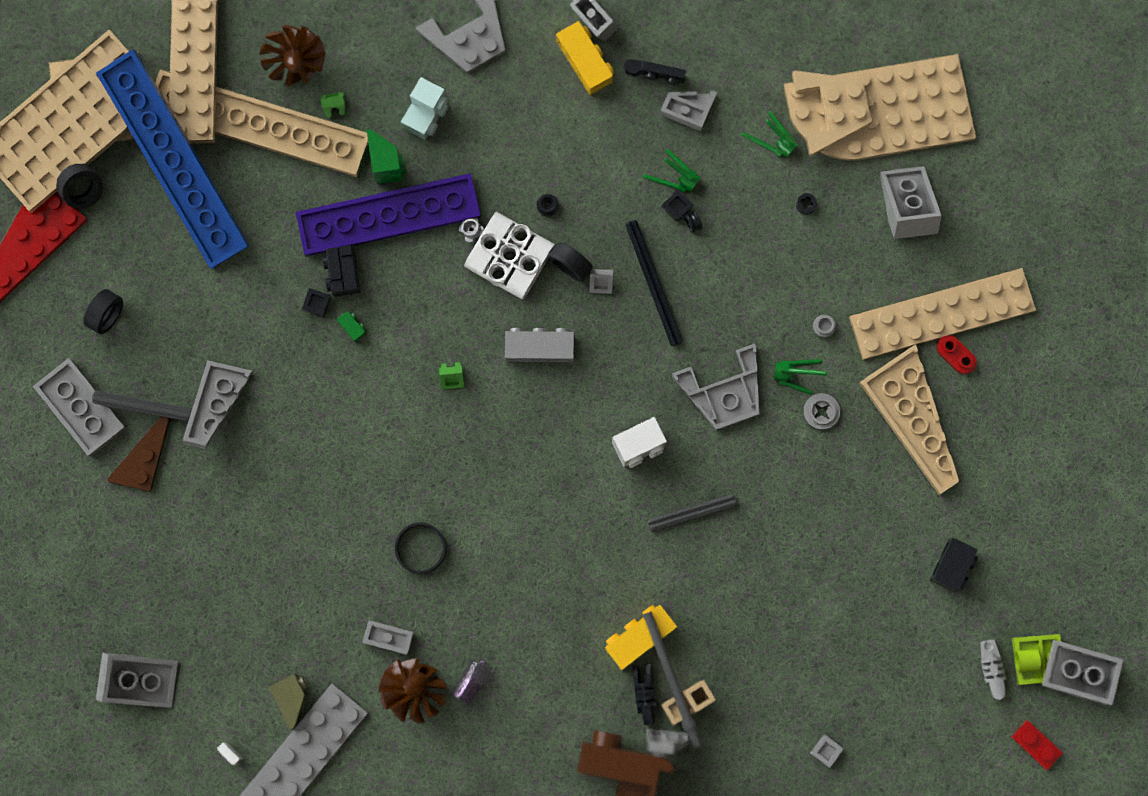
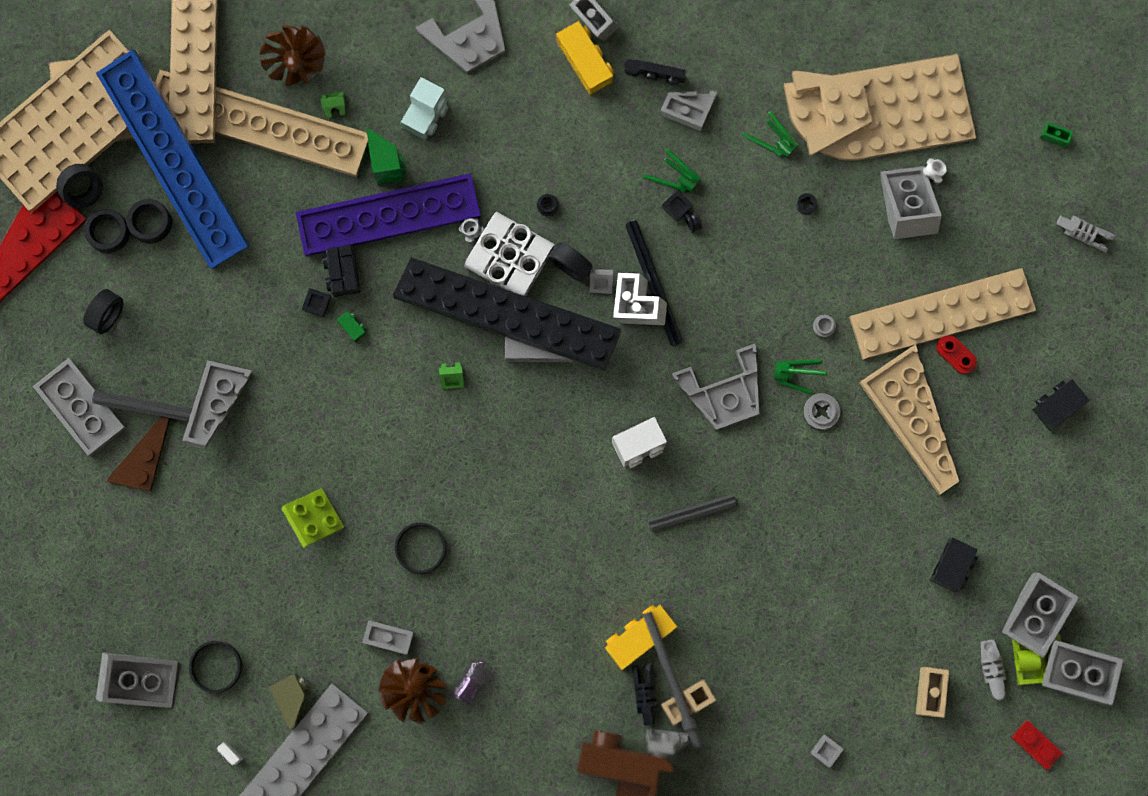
none -> black tyre [84,209,130,254]
none -> black tyre [126,199,172,244]
none -> black tyre [189,641,242,693]
none -> lime plate [281,488,344,548]
none -> black plate [393,258,621,371]
none -> white brick [613,273,667,325]
none -> tan brick [916,667,949,718]
none -> white plate [923,159,947,183]
none -> light grey slope [1002,572,1079,657]
none -> black brick [1032,379,1090,431]
none -> green piece [1039,122,1074,148]
none -> light grey hinge [1056,215,1116,253]

